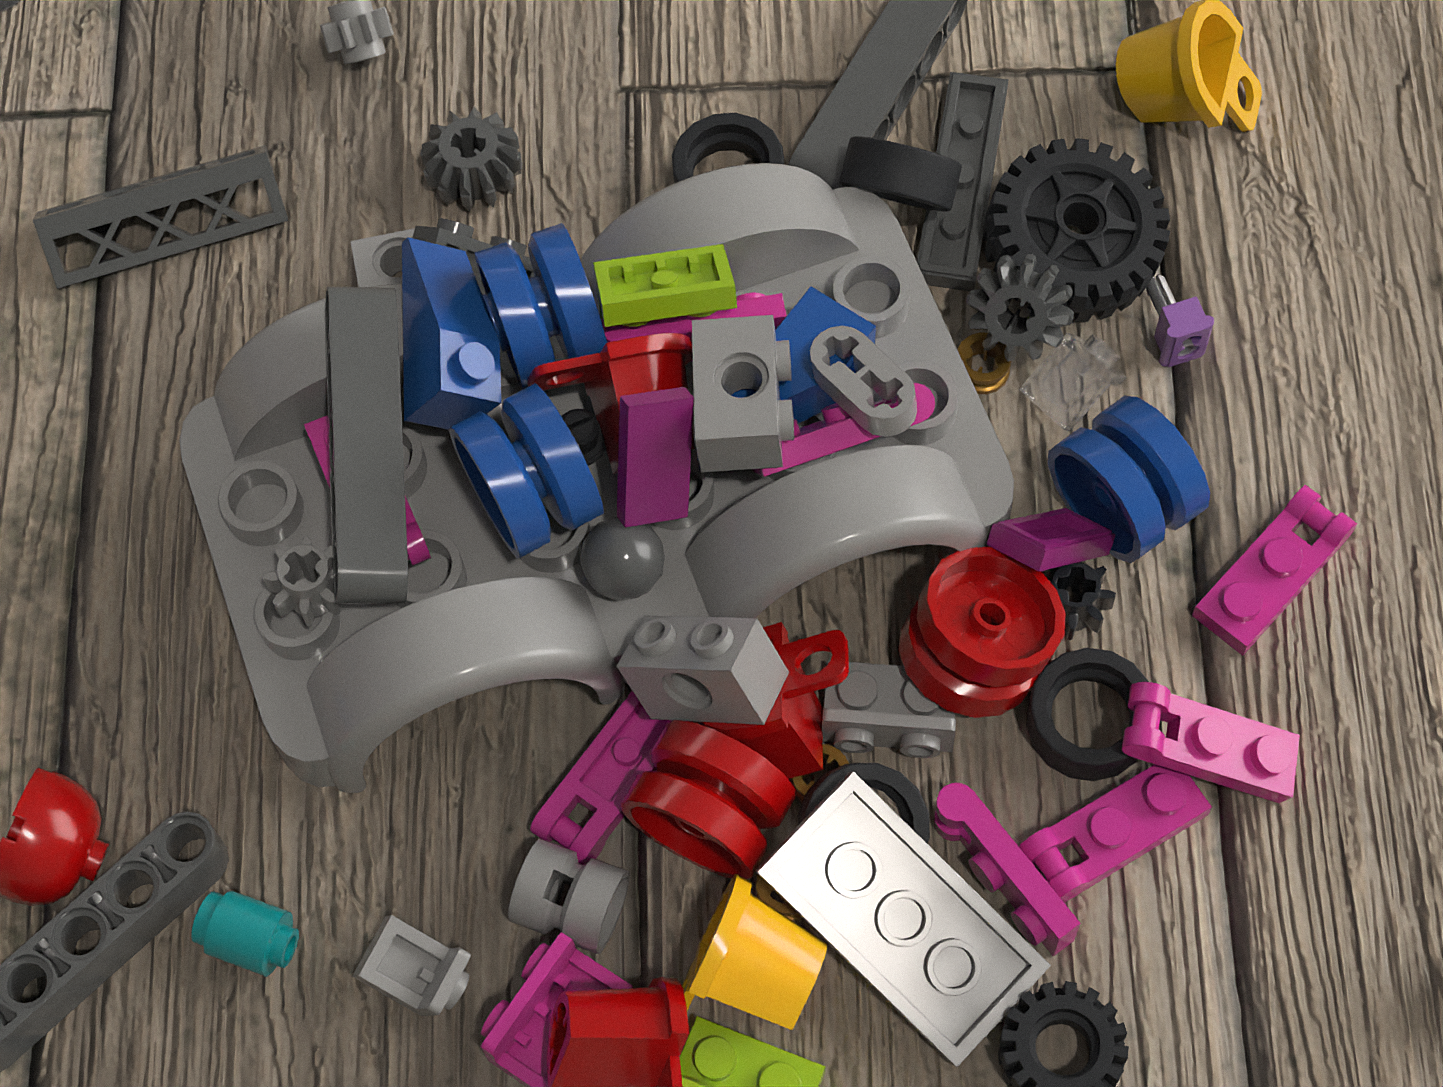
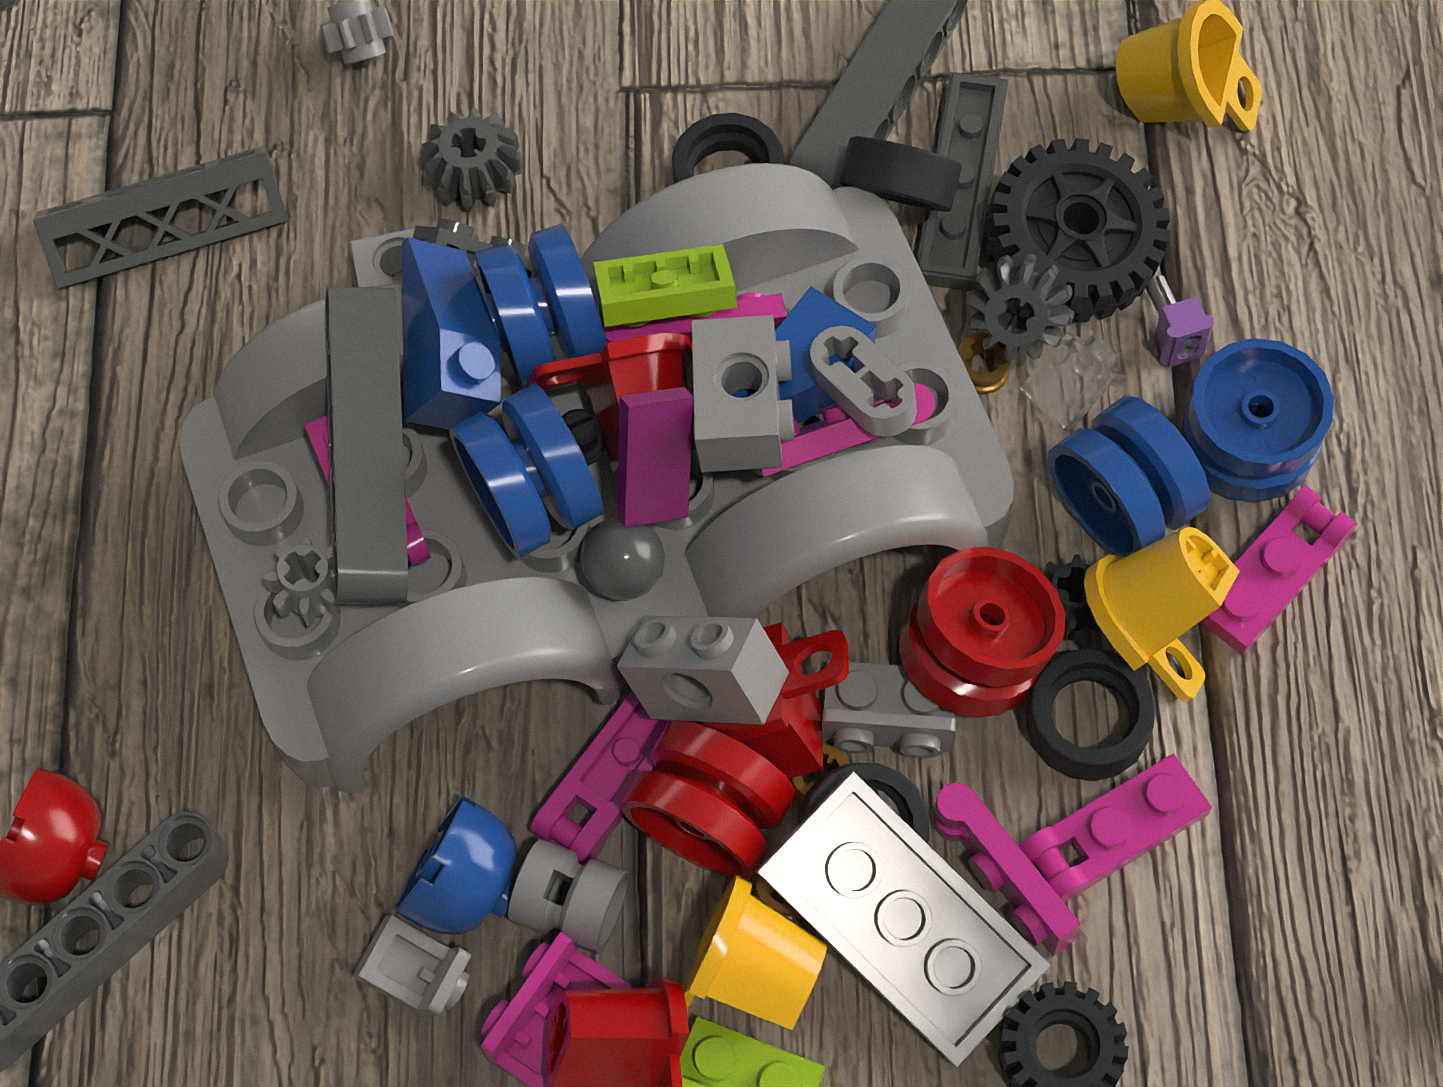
teal brick [191,891,299,977] -> none
magenta tile [986,508,1116,572] -> none
plate [1122,682,1300,803] -> none
none -> blue cylinder [395,795,518,935]
none -> yellow container [1084,527,1240,702]
none -> blue wheel [1181,338,1334,503]

